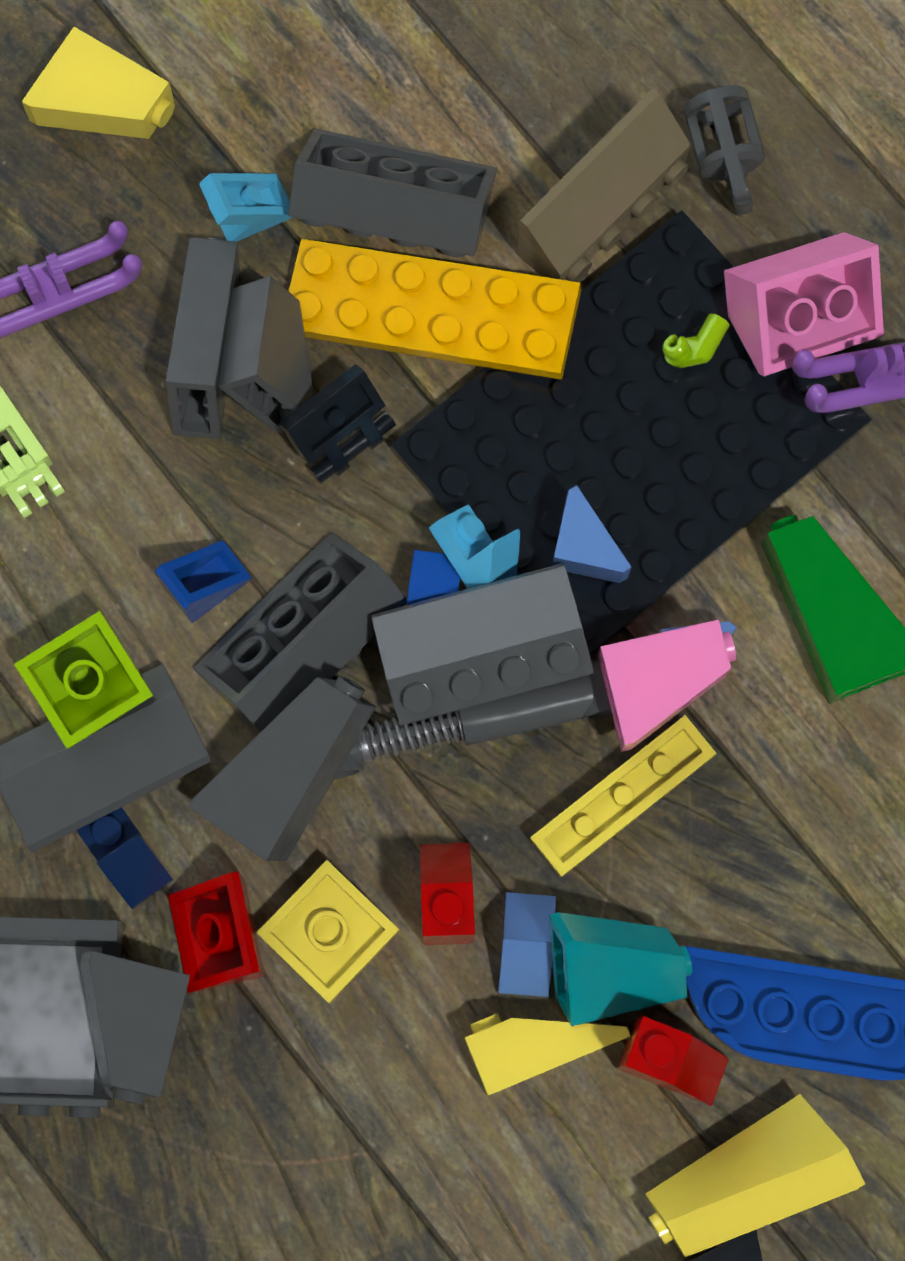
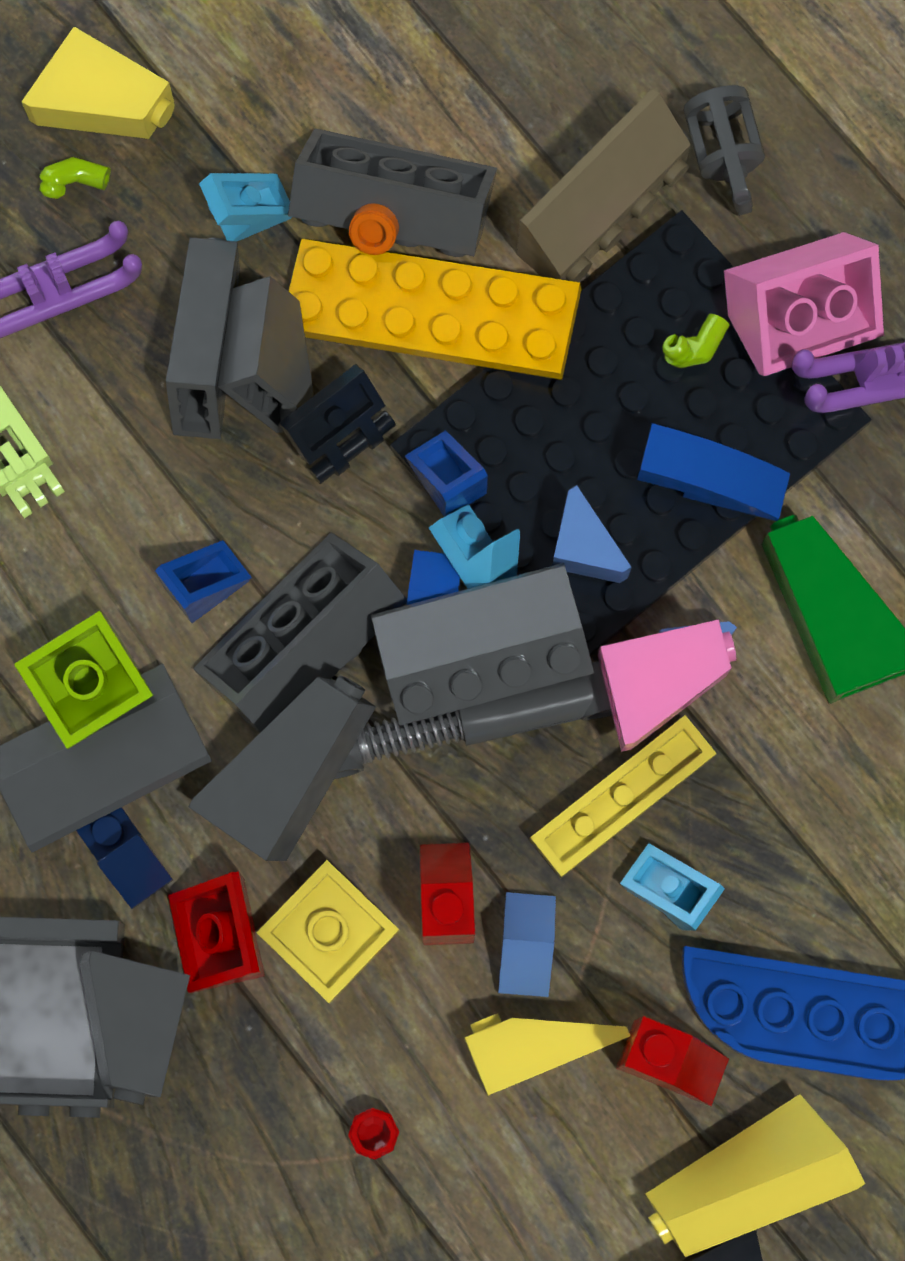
teal slope [549,912,692,1026] -> none
none -> lime arm [39,157,111,199]
none -> red tile [348,1108,400,1160]
none -> orange tile [349,203,399,255]
none -> blue slope [405,430,488,517]
none -> medium azure slope [620,843,725,930]
none -> blue slope [637,423,790,521]

